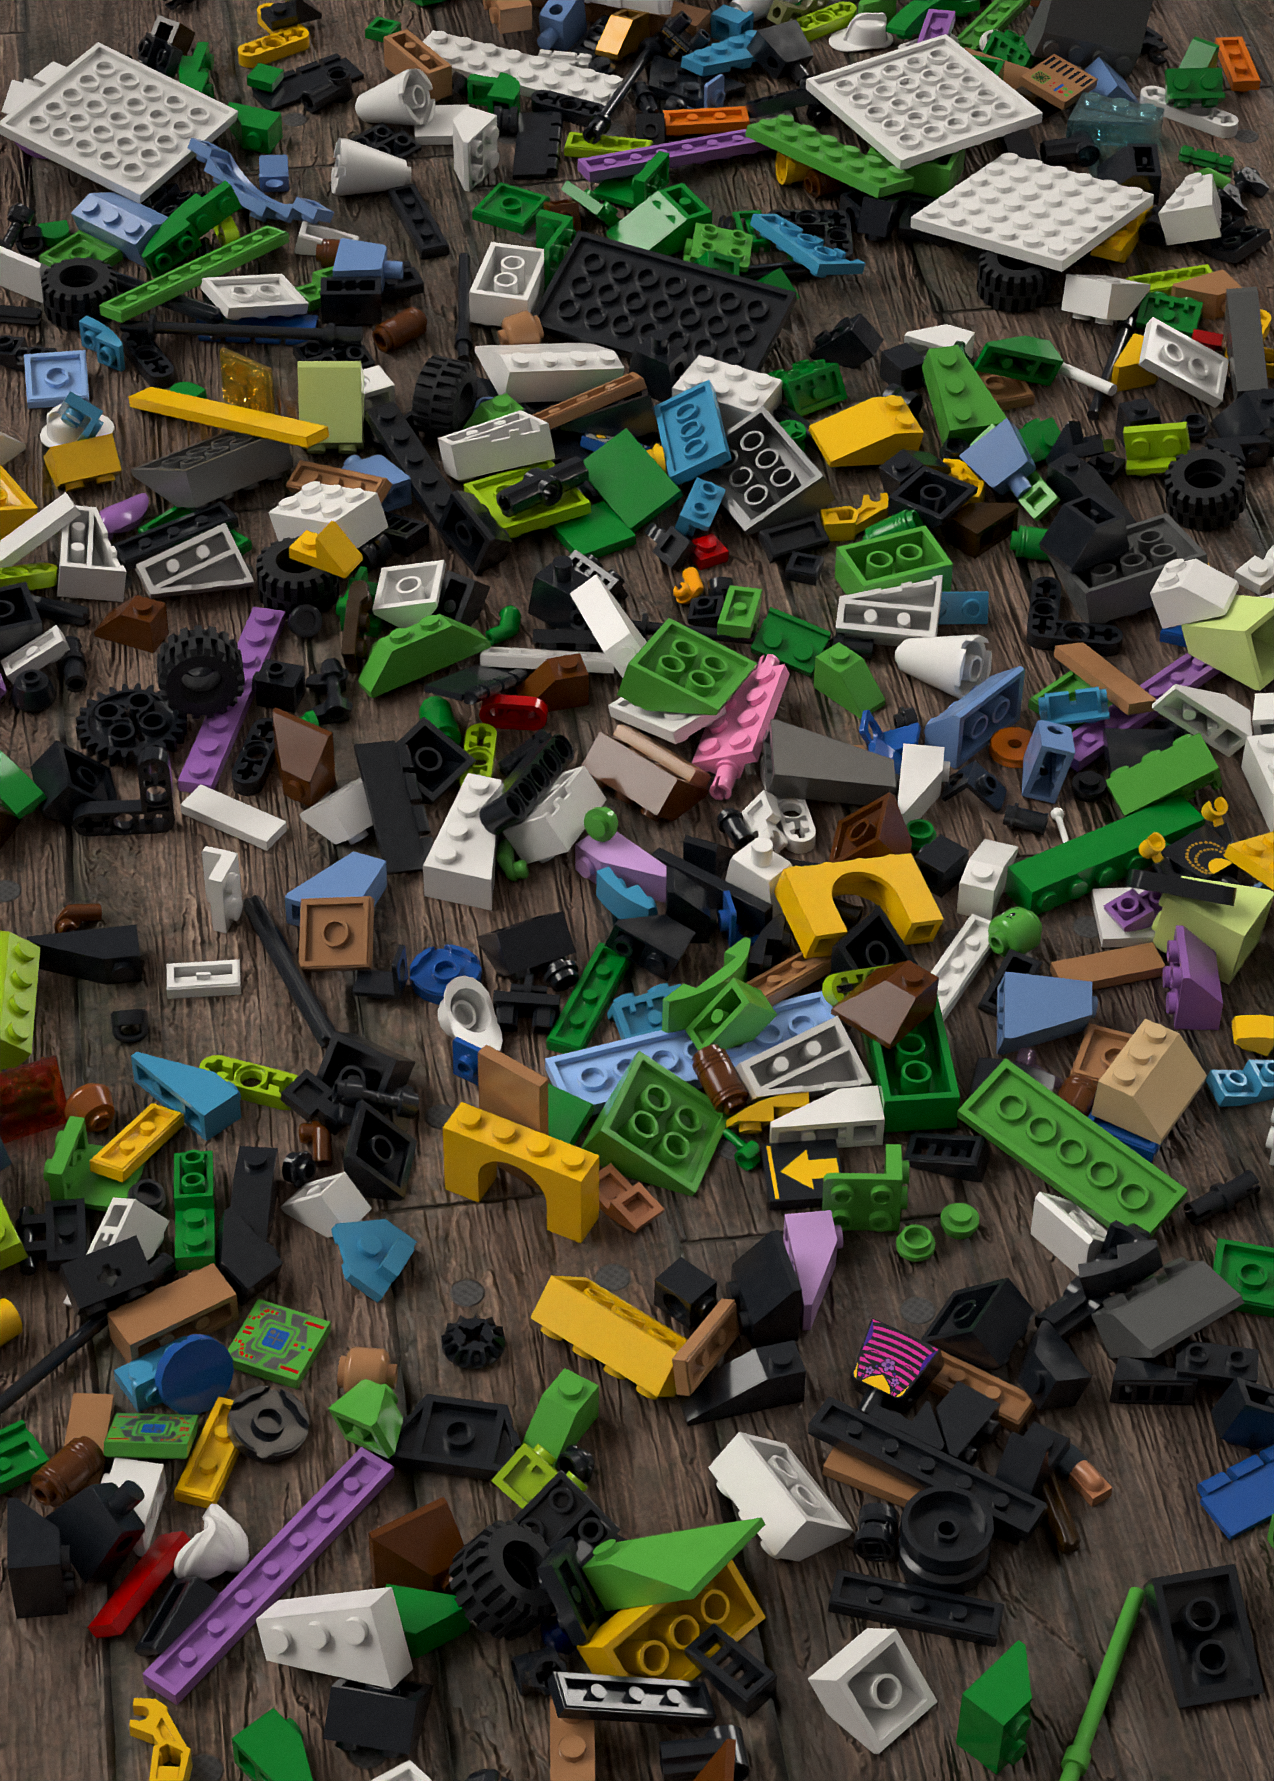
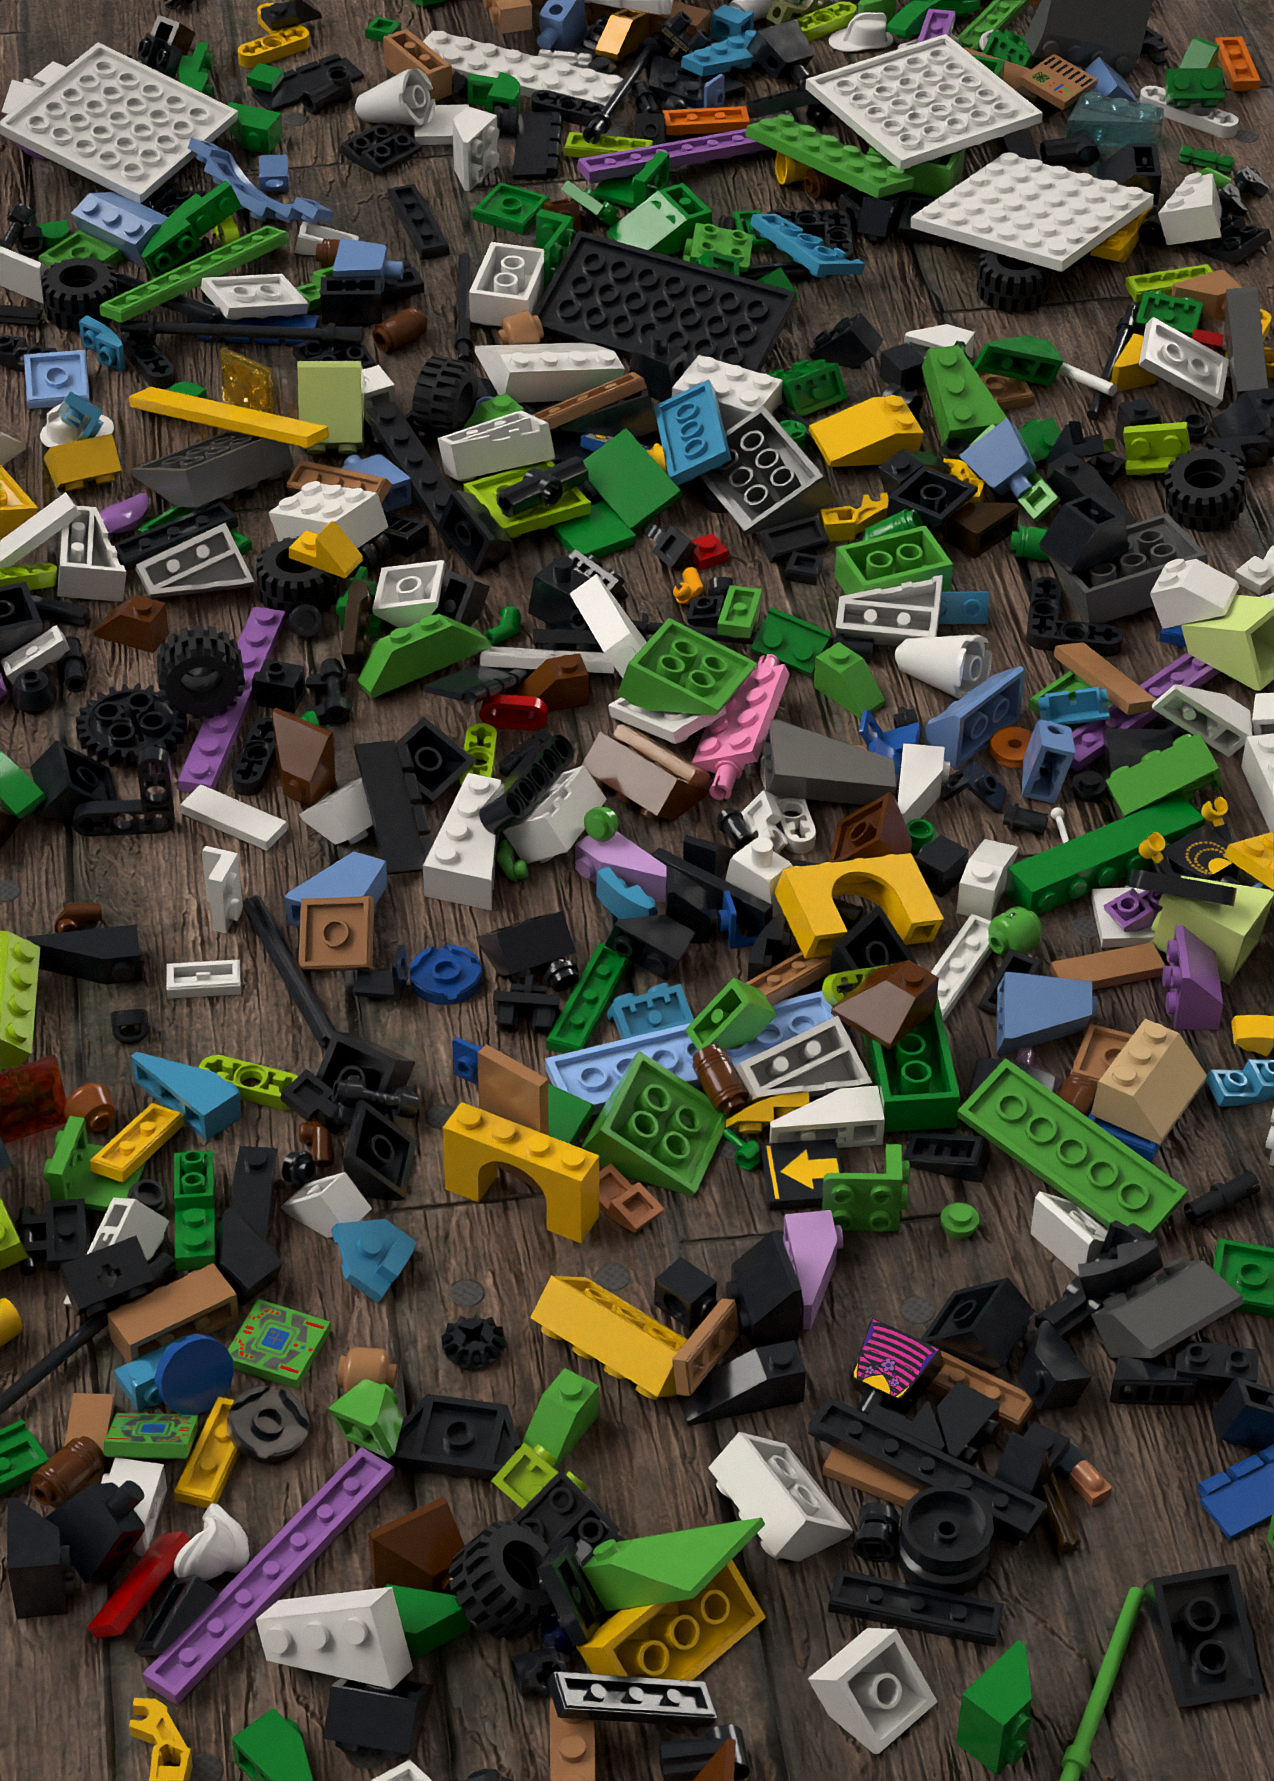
white cone [331,138,411,196] -> none
green head [419,696,461,745] -> none
white piece [438,976,503,1051] -> none
black plate [557,1445,594,1483] -> none
bright green slope [662,937,751,1033] -> none
dark azure bracket [675,477,726,538] -> none
black slope [684,1623,777,1718] -> none
bright green plate [896,1224,935,1262] -> none
white slope [1061,274,1150,325] -> none

